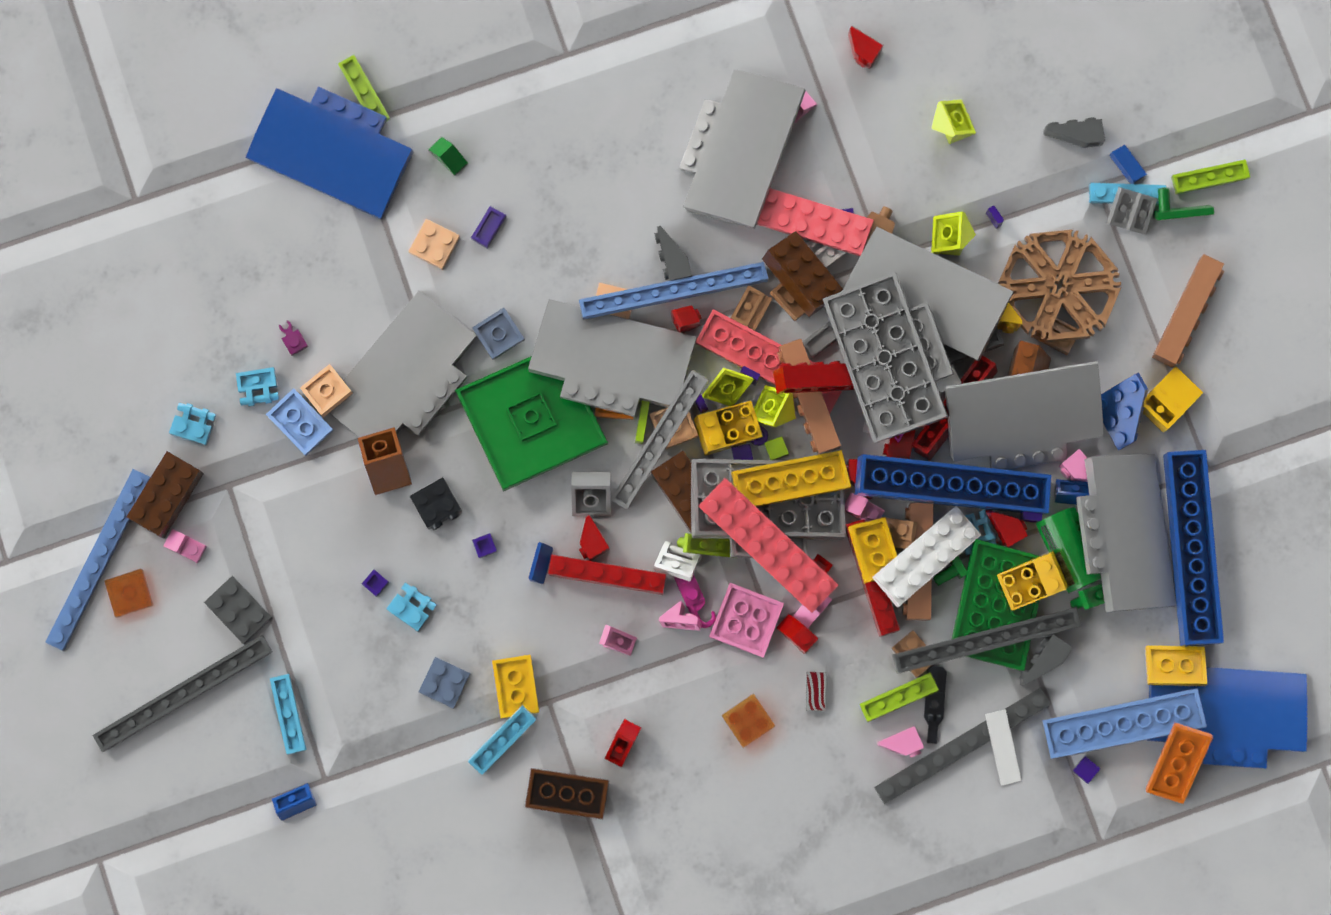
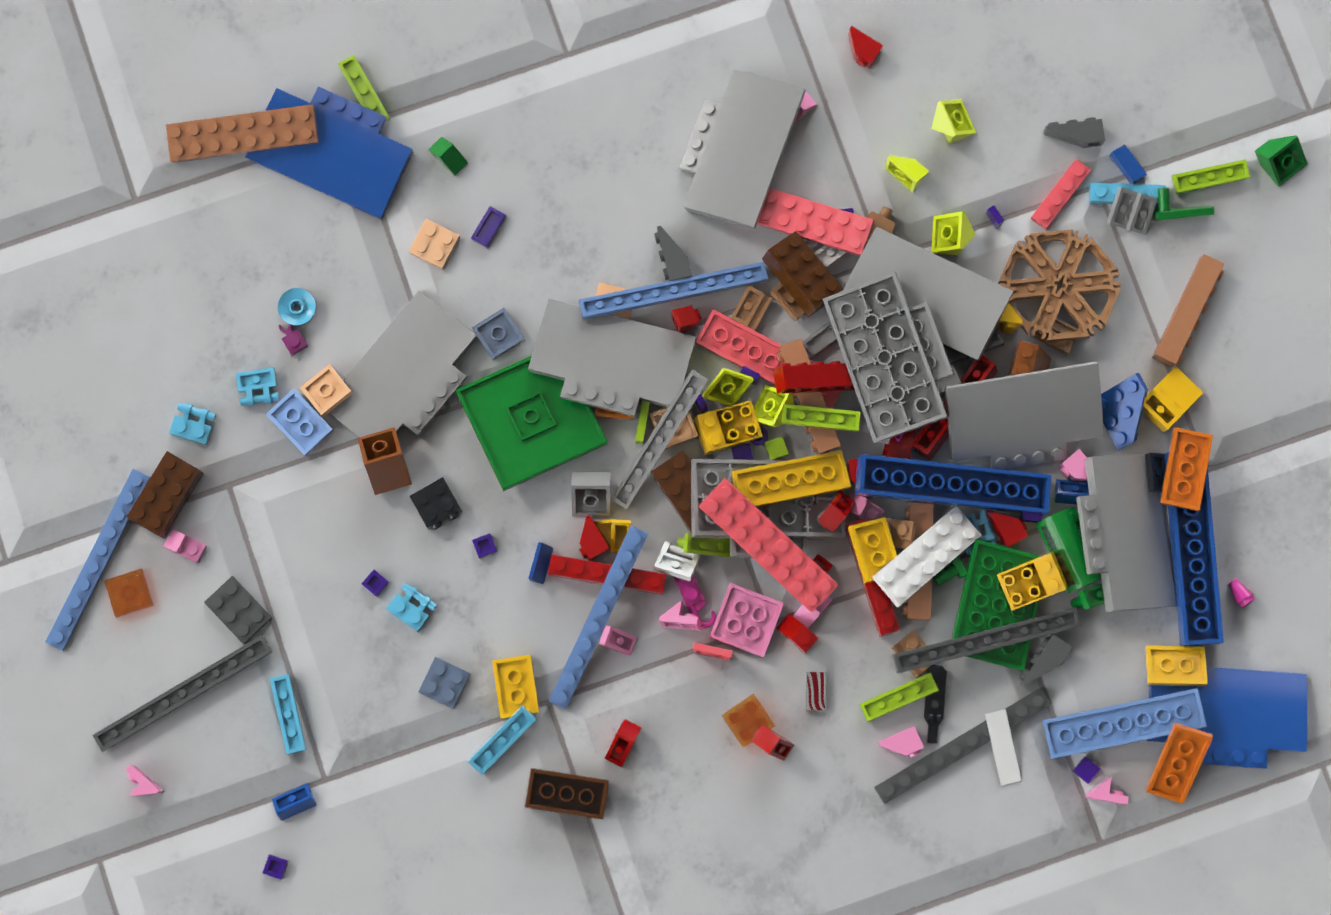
none -> bright pink slope [125,765,164,796]
none -> nougat plate [166,104,319,163]
none -> dark purple tile [262,854,288,880]
none -> medium azure dish [277,288,316,326]
none -> medium blue plate [549,525,648,709]
none -> yellow slope [594,519,631,552]
none -> coral tile [693,642,733,661]
none -> red slope [752,726,794,761]
none -> lime plate [781,404,861,432]
none -> red slope [818,490,855,532]
none -> neon yellow slope [884,156,929,192]
none -> coral plate [1030,159,1091,230]
none -> bright pink slope [1085,778,1129,805]
none -> black plate [1145,453,1166,493]
none -> orange plate [1160,427,1213,511]
none -> dark pink cone [1228,578,1255,608]
none -> green slope [1255,135,1308,186]

